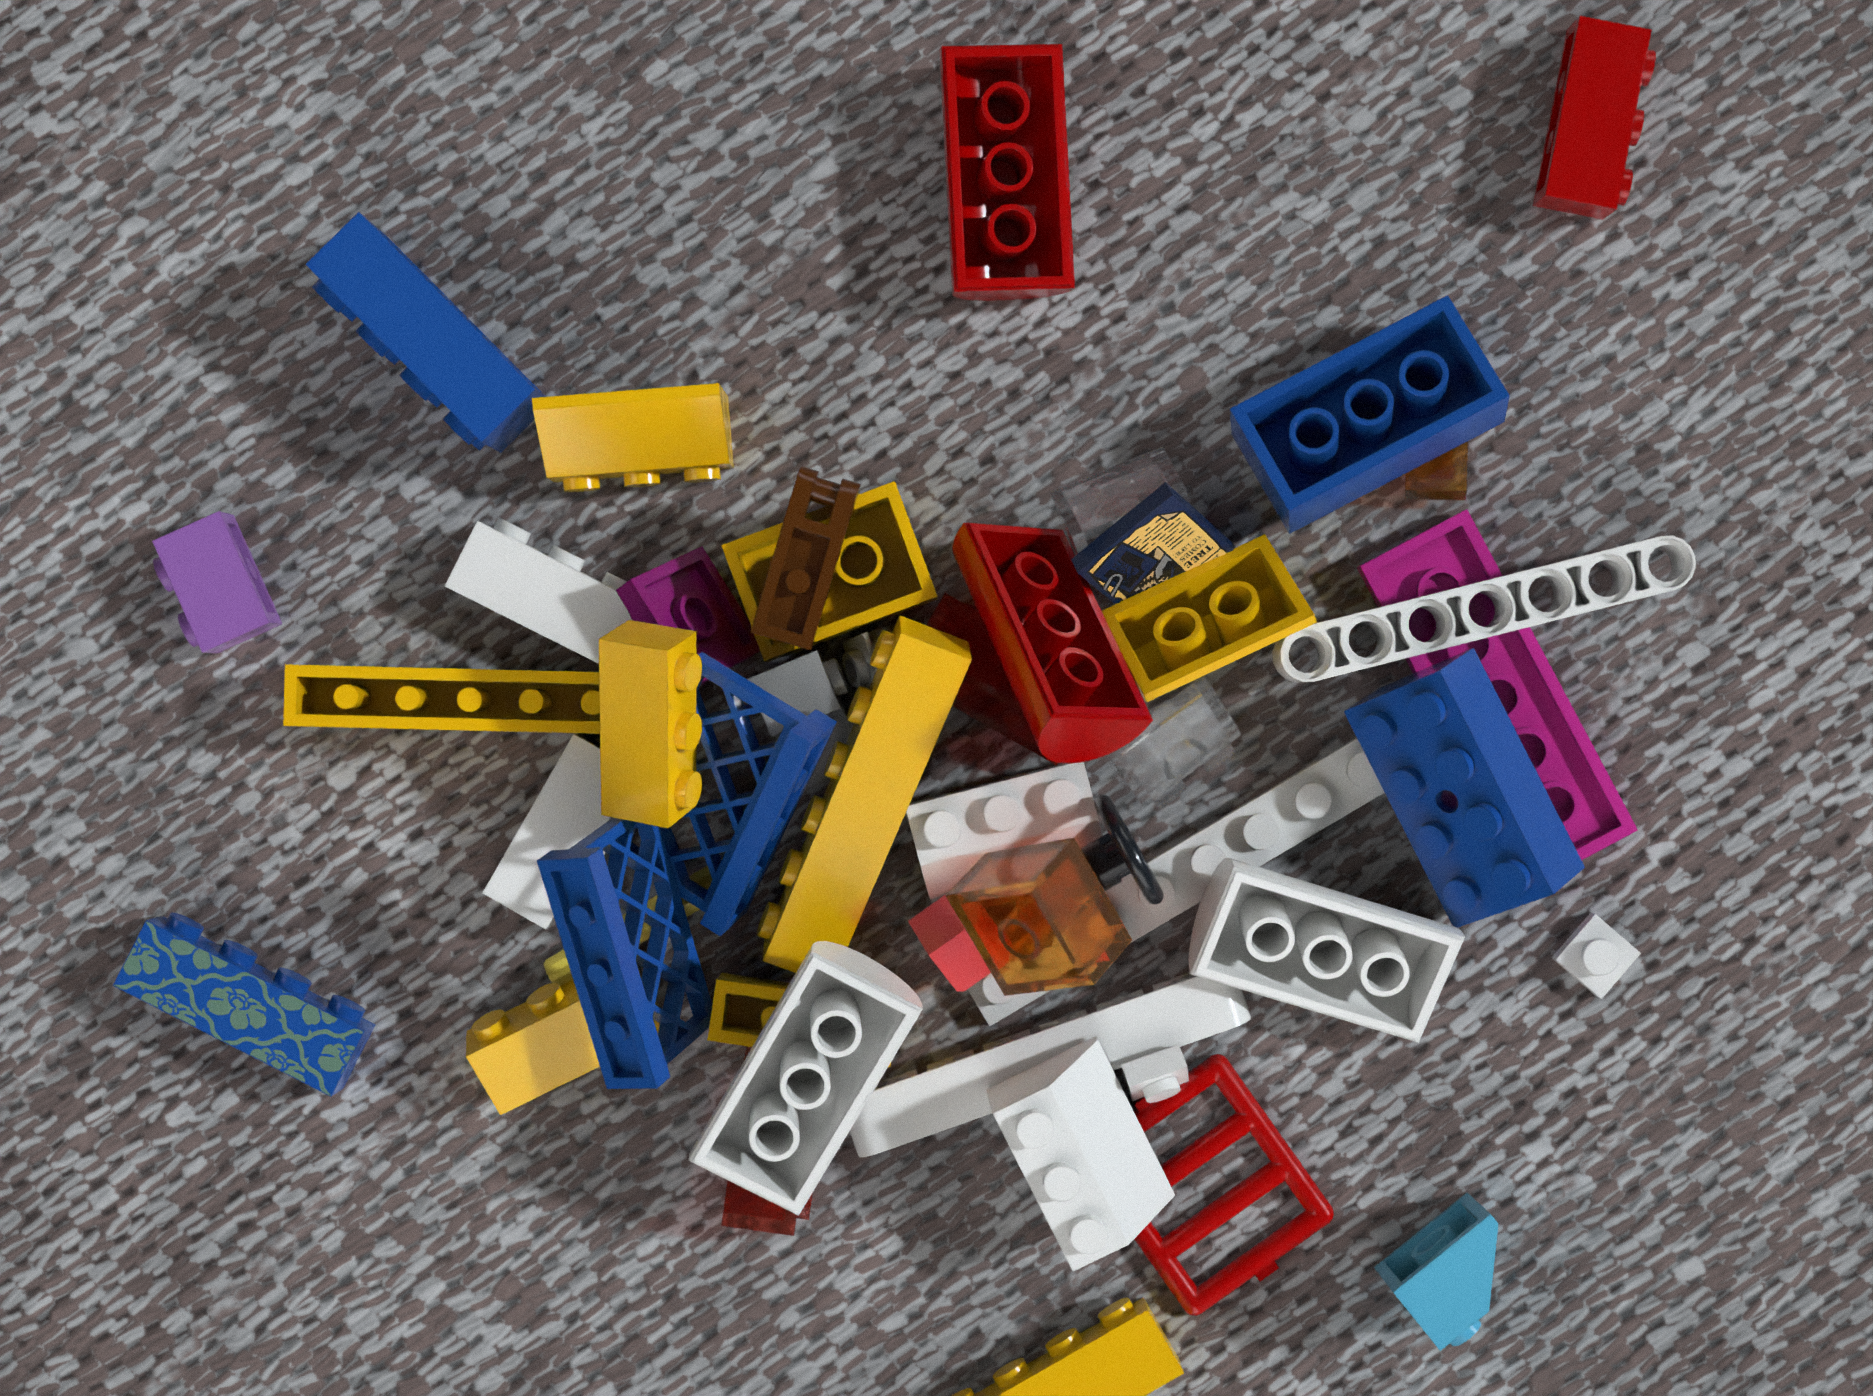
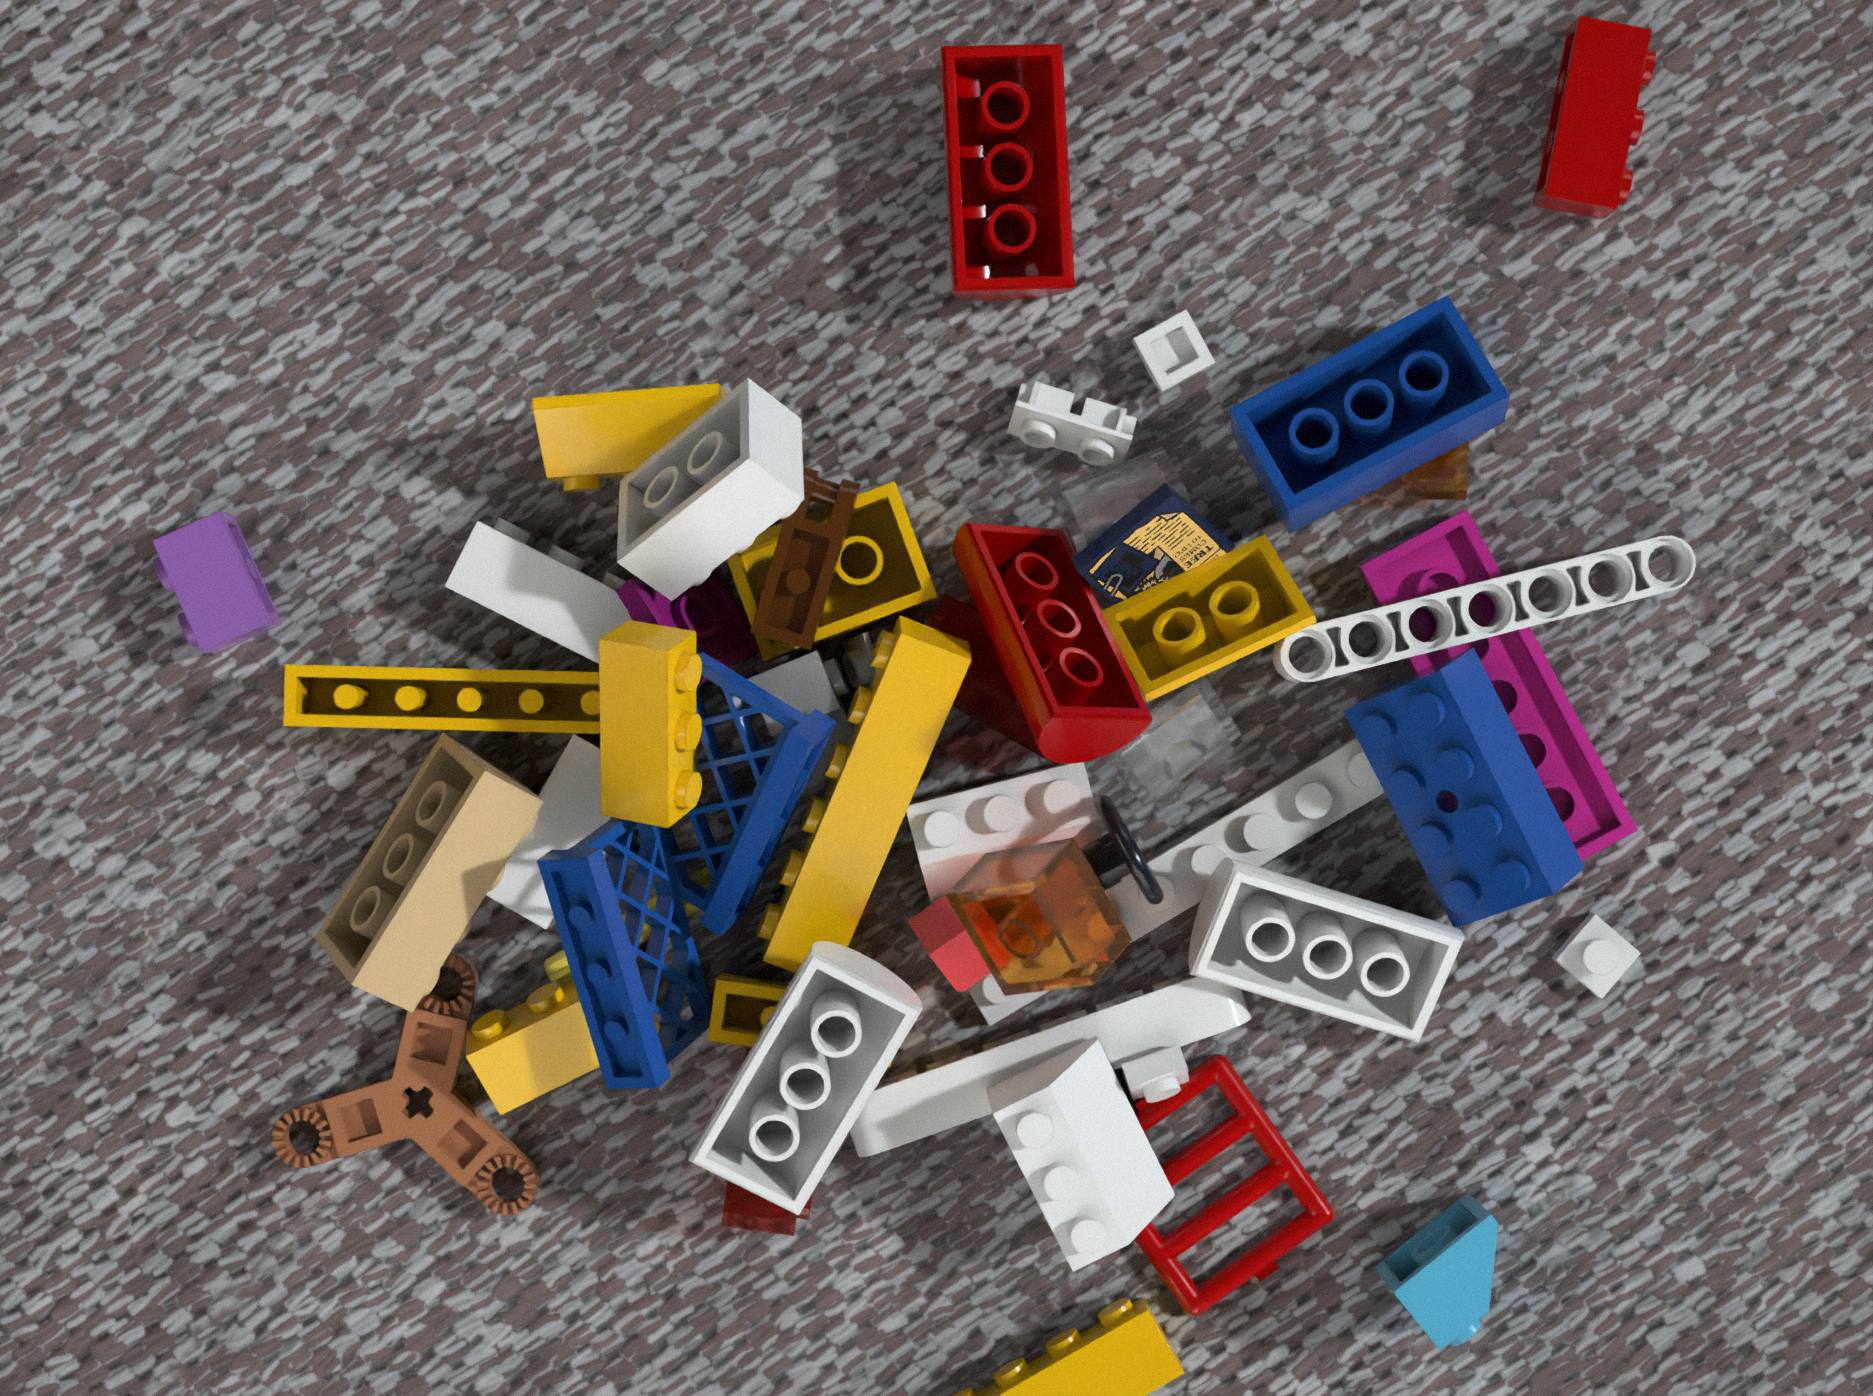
blue brick [113,912,376,1097] -> none
blue brick [306,212,546,453] -> none
none -> nougat piece [271,952,540,1216]
none -> tan brick [315,732,544,1013]
none -> white brick [617,378,804,601]
none -> white hinge [1007,381,1137,468]
none -> white plate [1132,309,1216,394]

